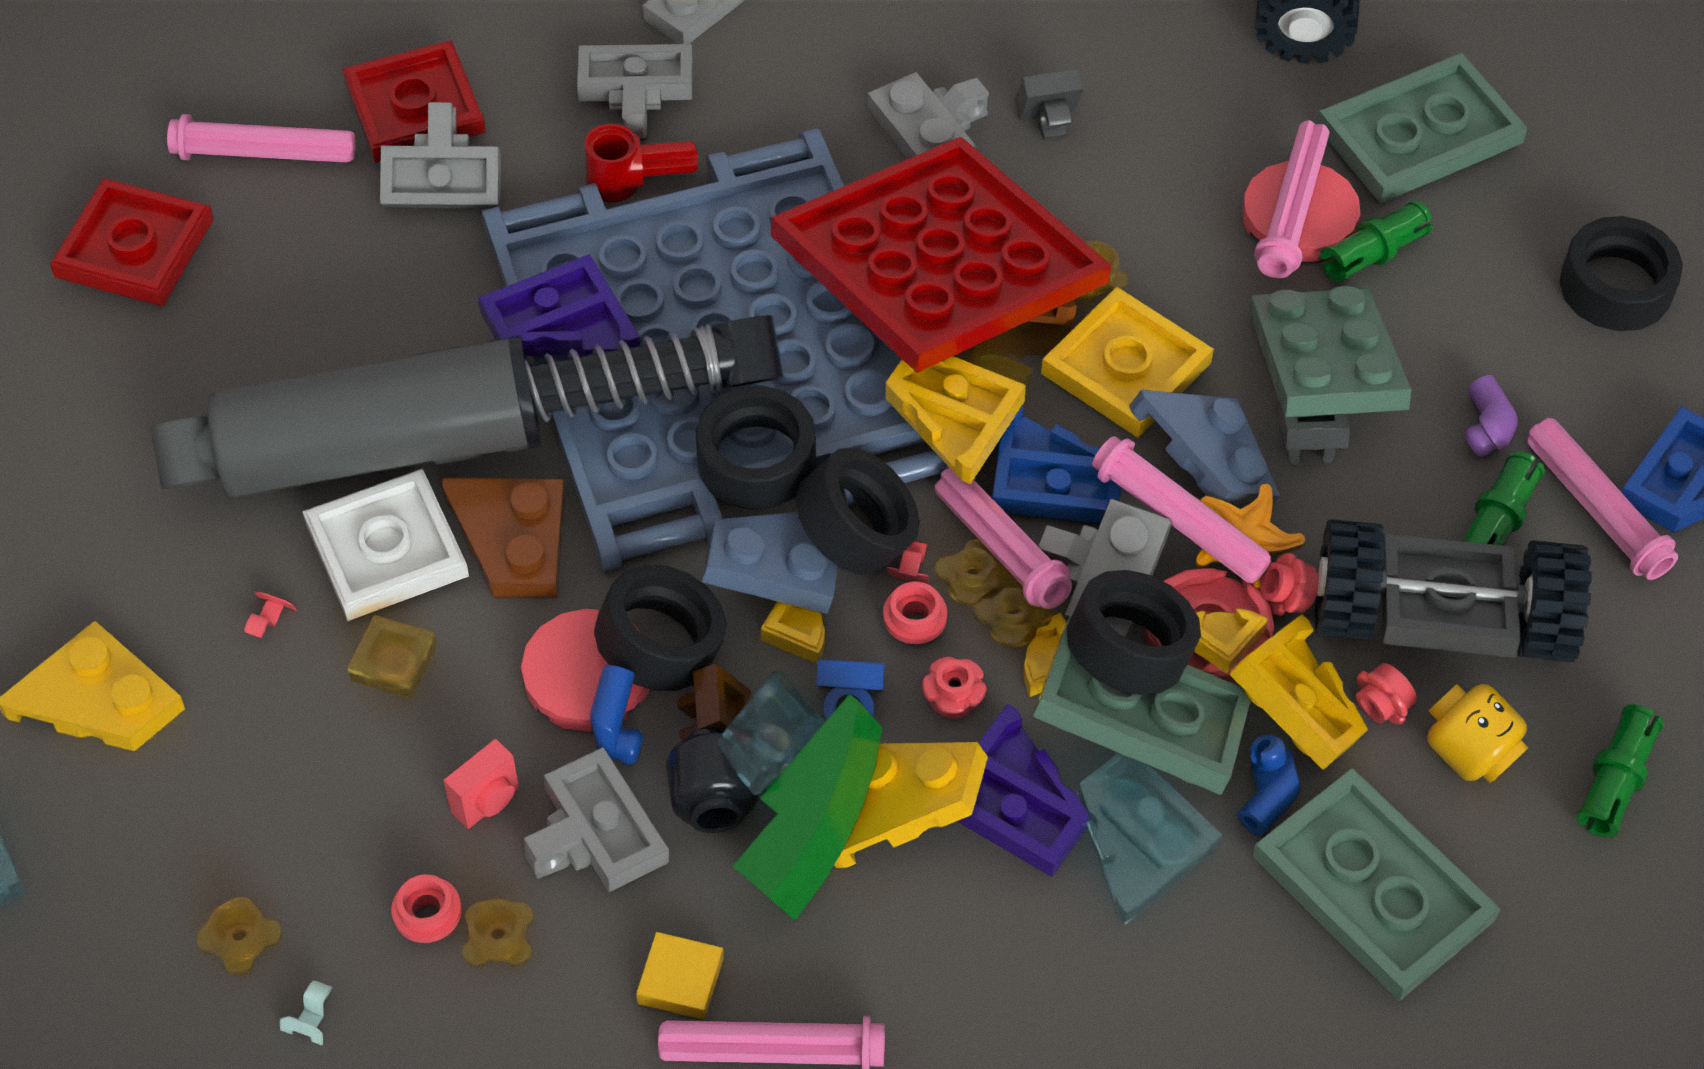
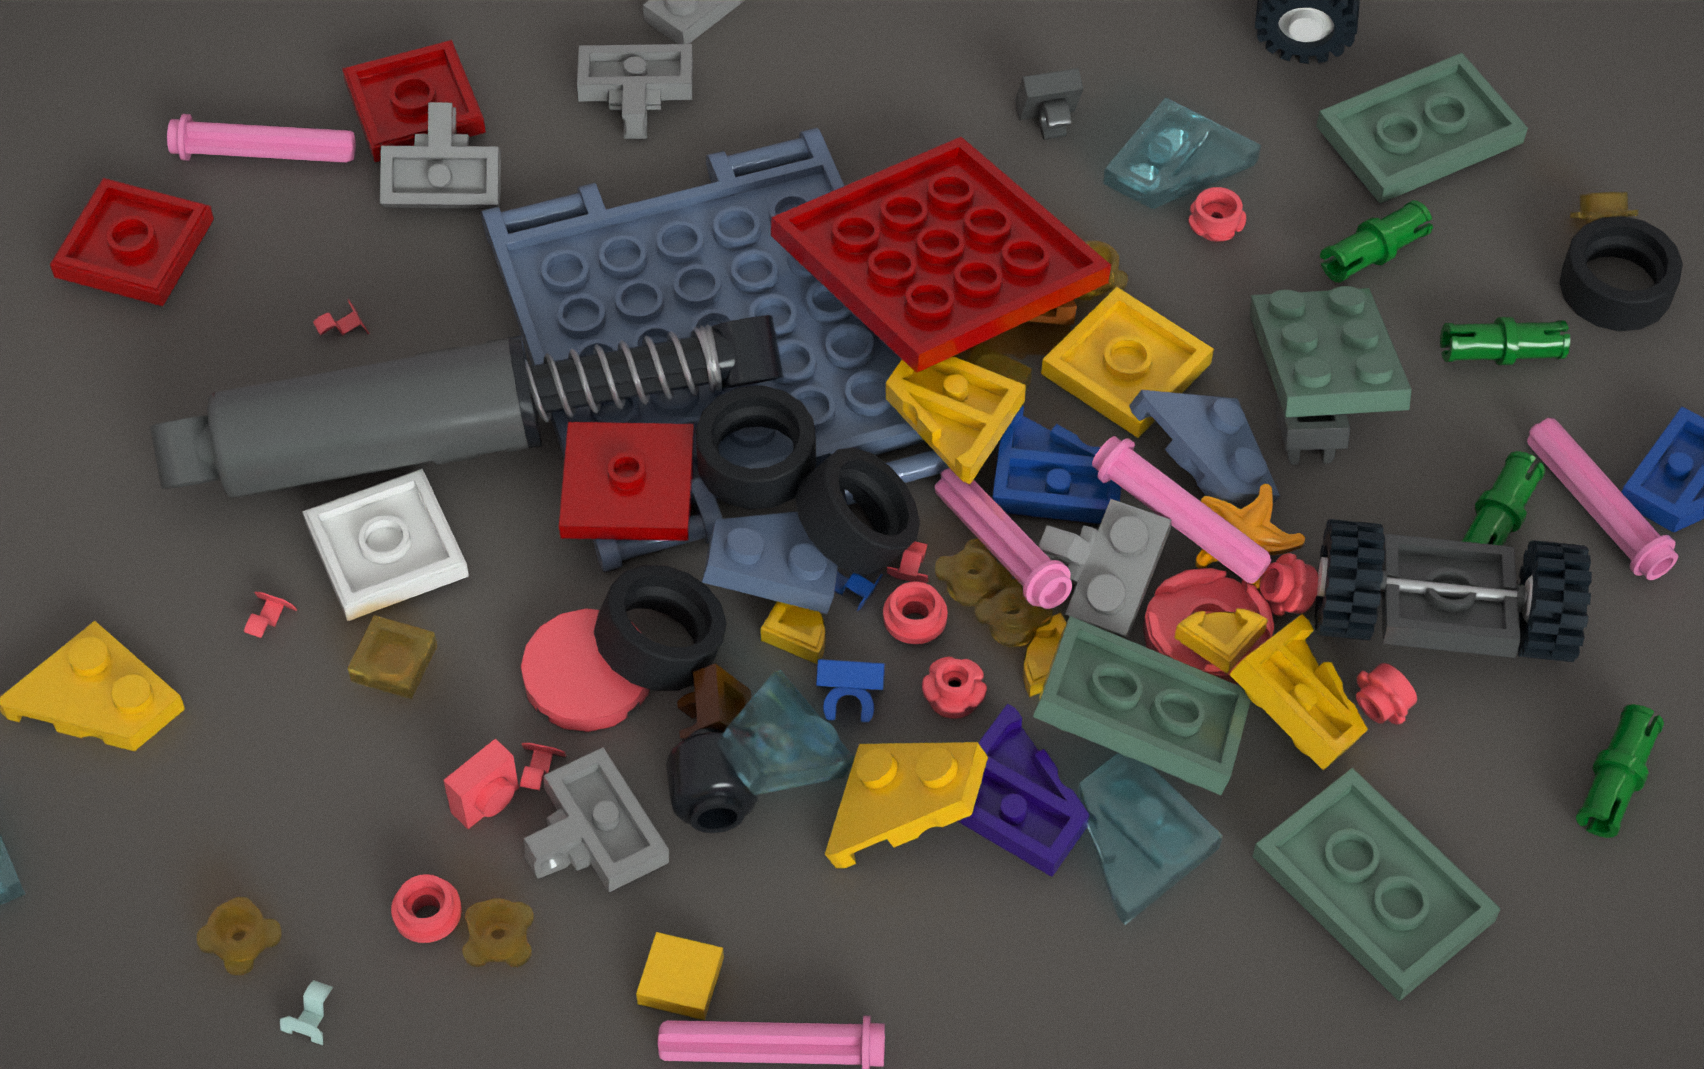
dark orange wing [442,478,565,598] -> none
dark purple wing [478,254,640,356] -> none
red axle [584,124,698,202] -> none
blue arm [590,665,644,765] -> none
green slope [732,694,882,921] -> none
light grey hinge [867,72,989,159] -> none
black tyre [1066,570,1201,695] -> none
blue arm [1238,735,1301,836] -> none
coral tile [1242,161,1361,262] -> none
bright pink axle [1254,120,1330,278] -> none
yellow head [1427,684,1529,783] -> none
medium lavender arm [1465,375,1518,457] -> none
none -> coral piece [313,299,370,336]
none -> coral piece [520,743,566,791]
none -> red plate [559,422,695,541]
none -> blue piece [834,571,883,611]
none -> clear light blue wing [1103,97,1261,209]
none -> coral plate [1188,187,1246,242]
none -> green pin [1440,317,1570,365]
none -> clear yellow plate [1570,192,1638,224]

